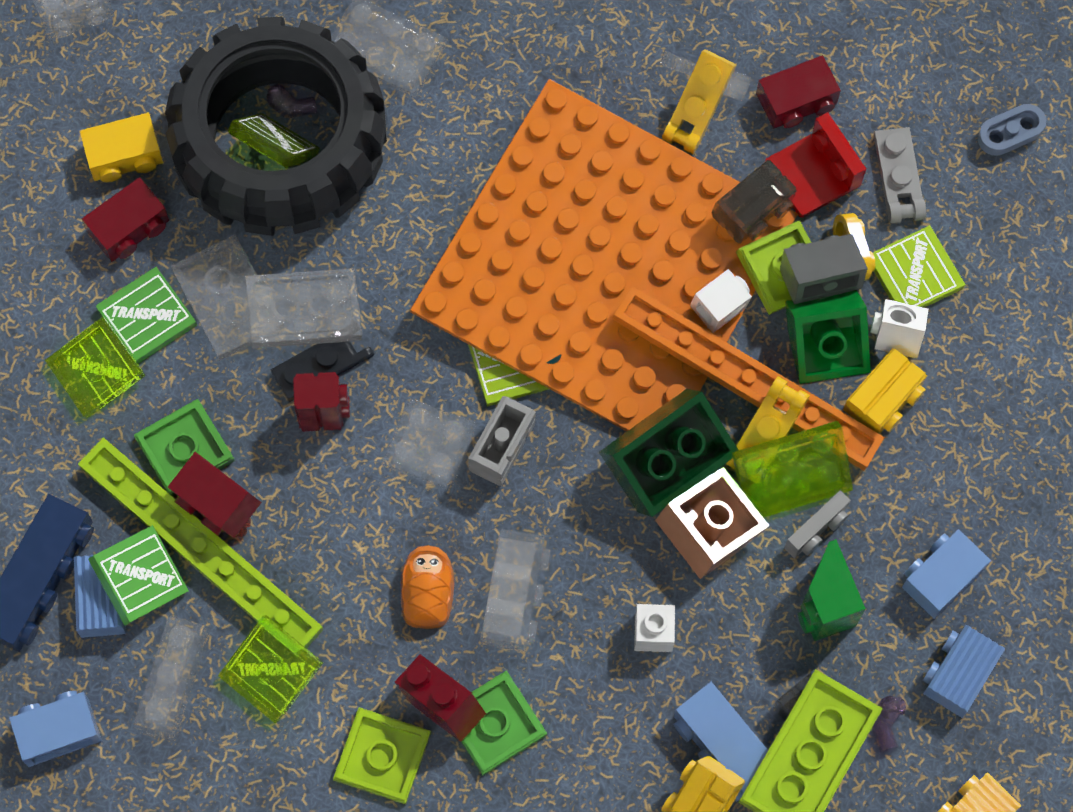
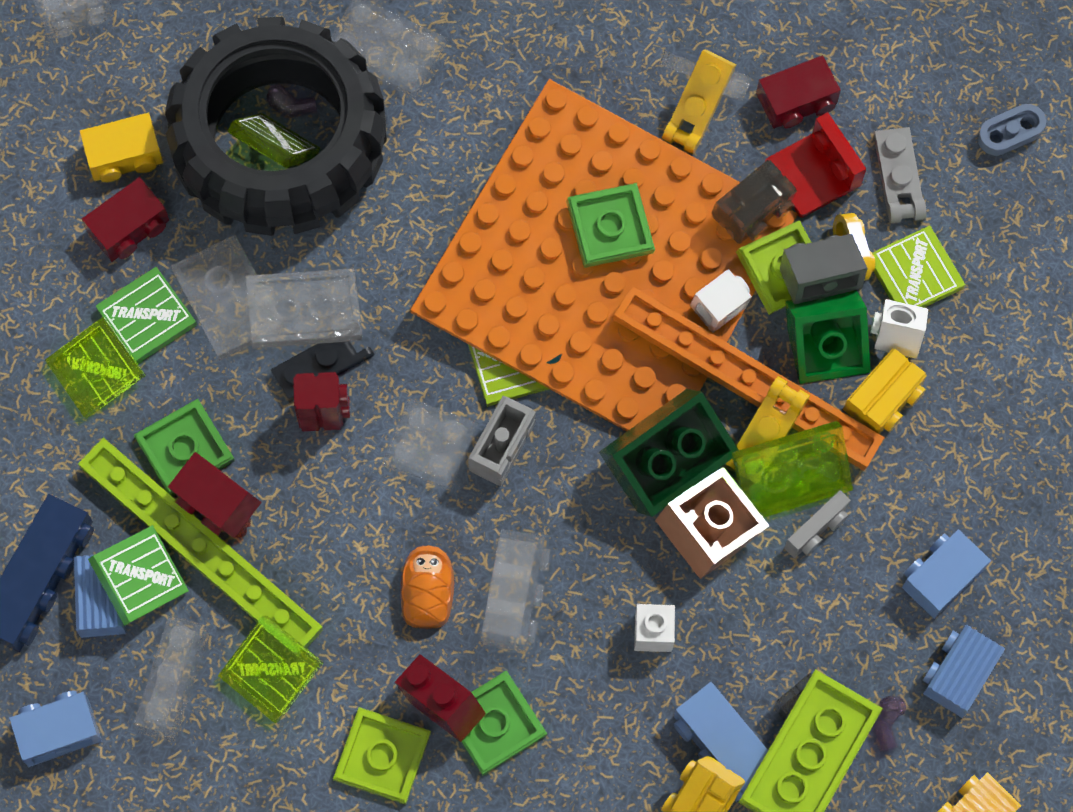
green slope [798,539,866,641] -> none
none -> bright green tile [566,183,655,268]

